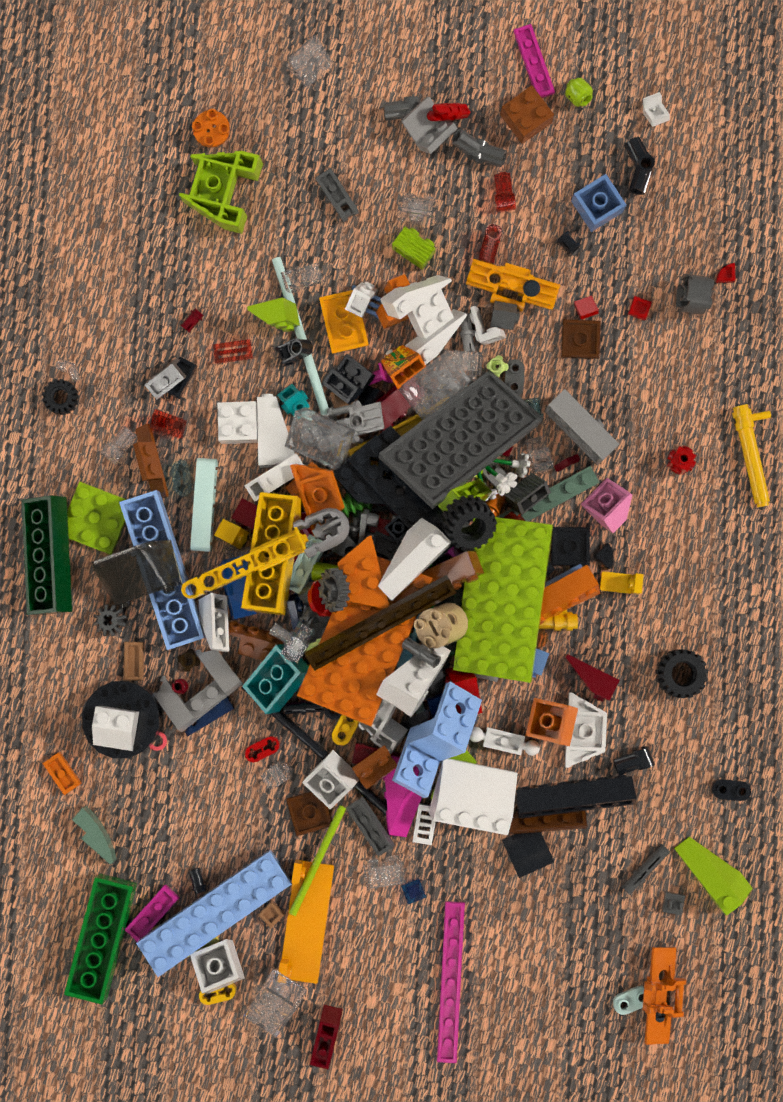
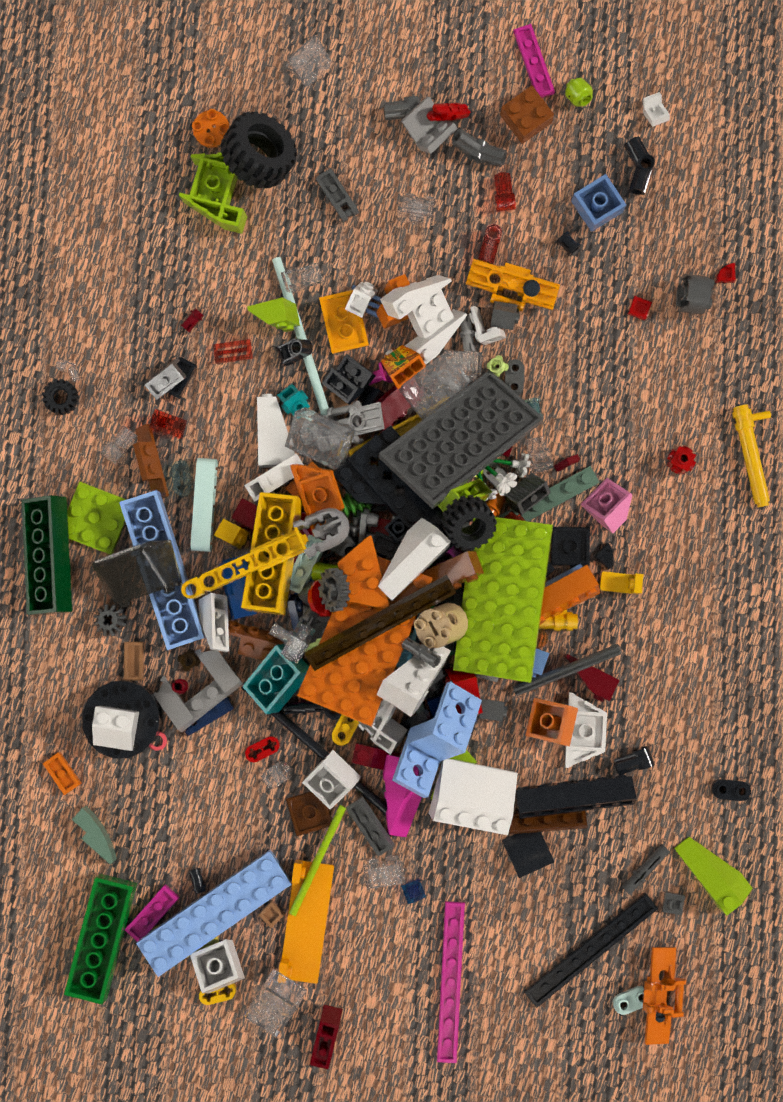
white brick [217,401,258,444] -> none
dark orange bracket [352,745,397,789] -> none
lime brick [392,226,436,270] -> none
white slope [412,803,436,845] -> none
white plate [470,727,540,756] -> none
light grey brick [544,389,619,465] -> none
reddish brown tile [561,319,601,359] -> none
red tile [574,296,599,320] -> none
black tyre [655,649,708,698] -> none
none -> black tyre [221,112,297,189]
none -> dark grey brick [478,698,508,722]
none -> dark grey axle [513,644,622,696]
none -> black tile [524,893,658,1008]

